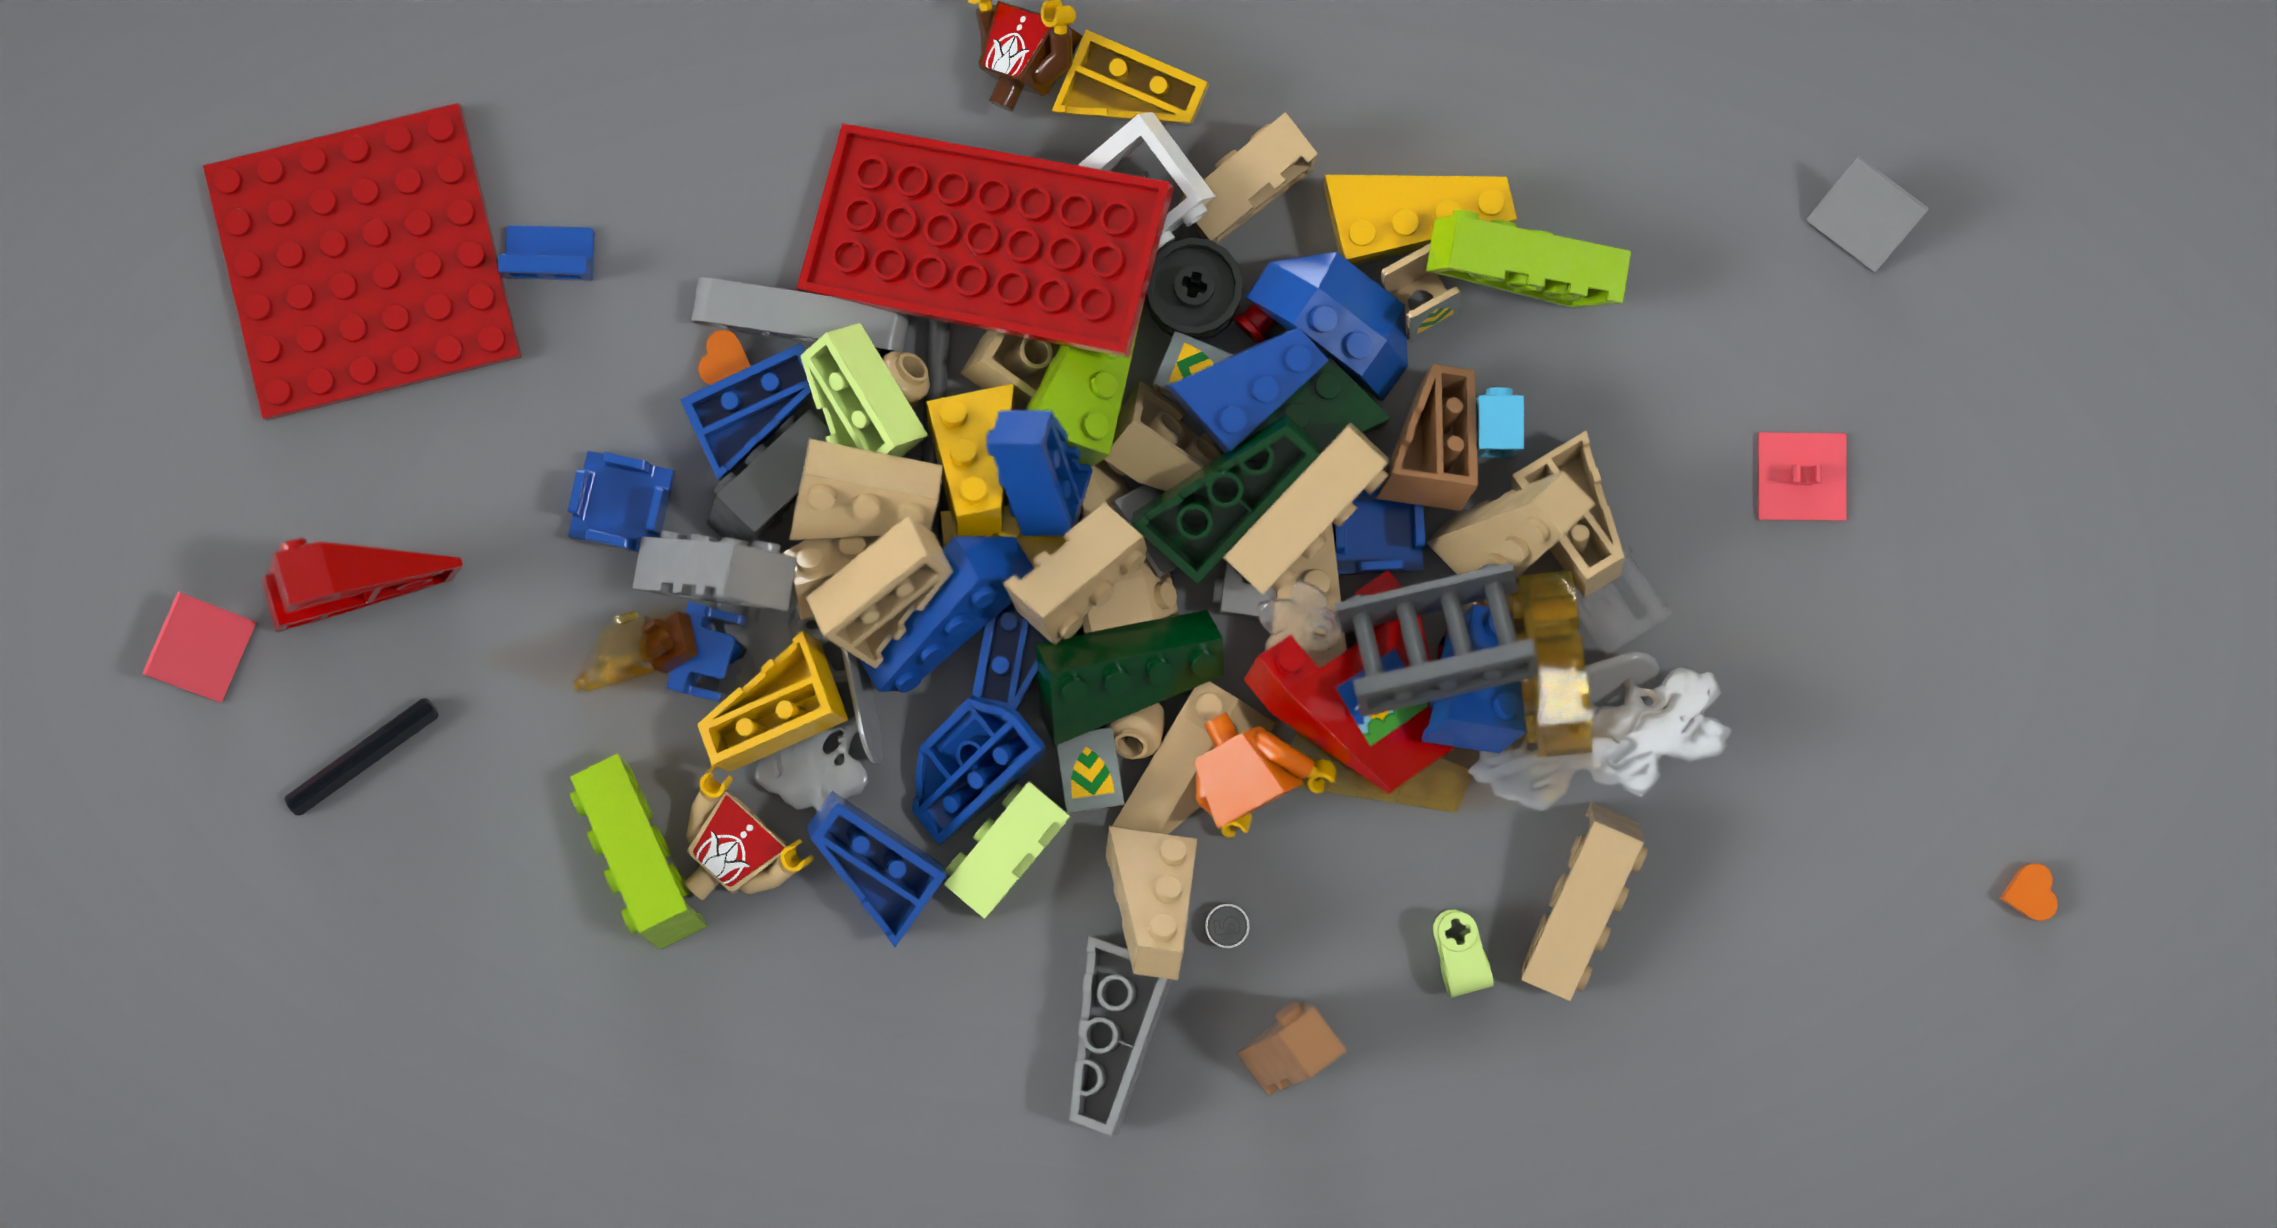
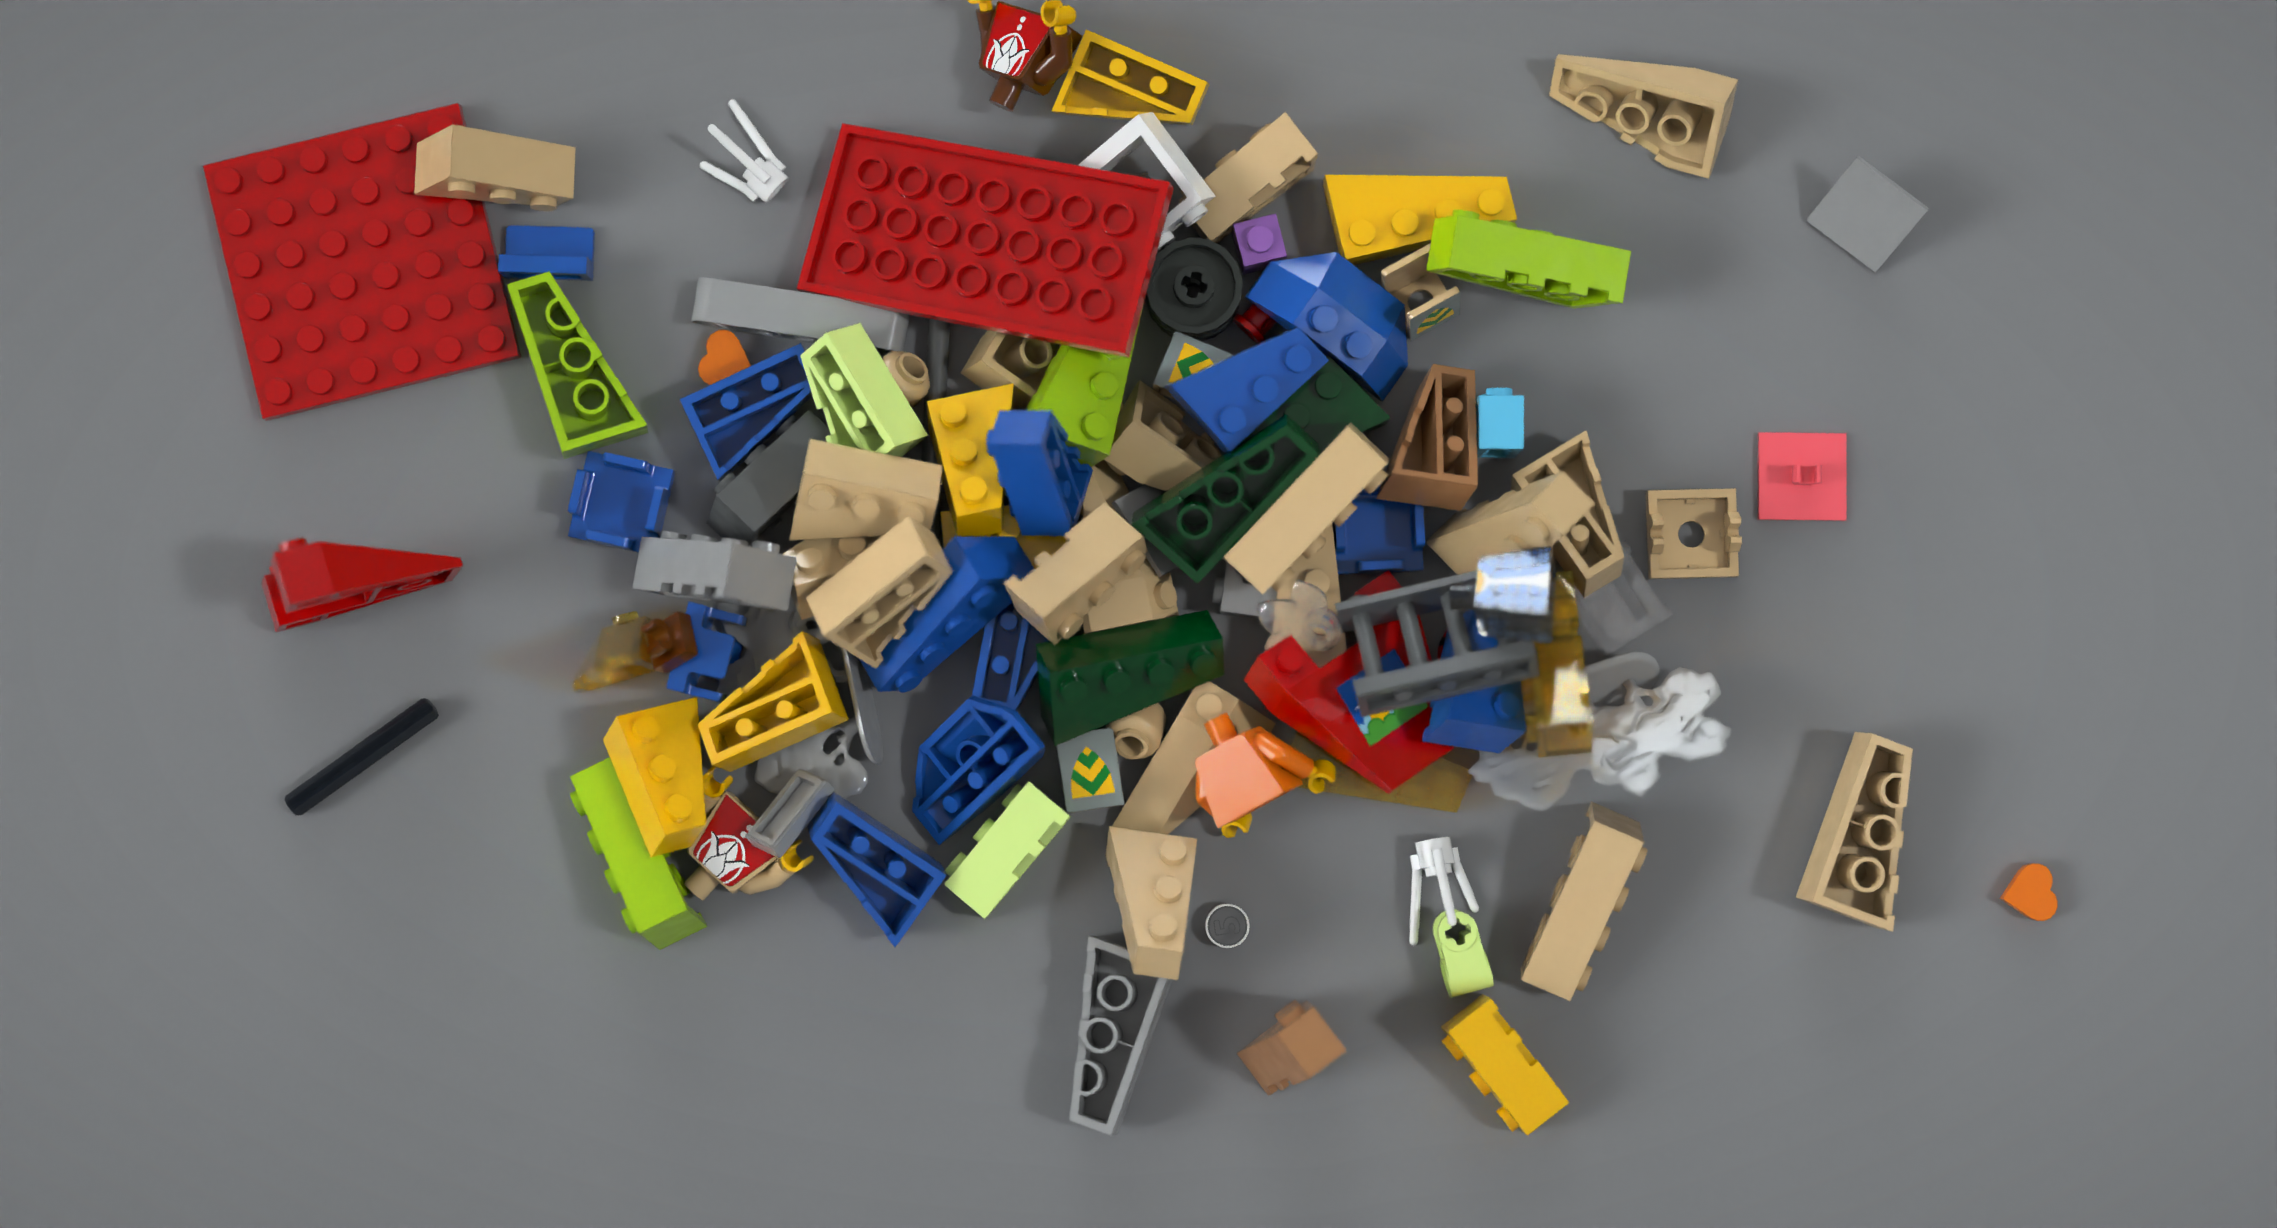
coral piece [142,592,257,703] -> none
none -> tan wedge [414,124,576,211]
none -> lime wedge [507,271,648,459]
none -> yellow wedge [603,697,706,857]
none -> white plant [700,99,789,203]
none -> light grey tile [745,768,835,859]
none -> medium lavender brick [1232,213,1287,275]
none -> white plant [1409,837,1479,946]
none -> yellow wedge [1441,994,1569,1136]
none -> torso [1449,546,1557,643]
none -> tan wedge [1549,54,1738,179]
none -> tan piece [1646,488,1742,579]
none -> tan wedge [1796,732,1913,932]

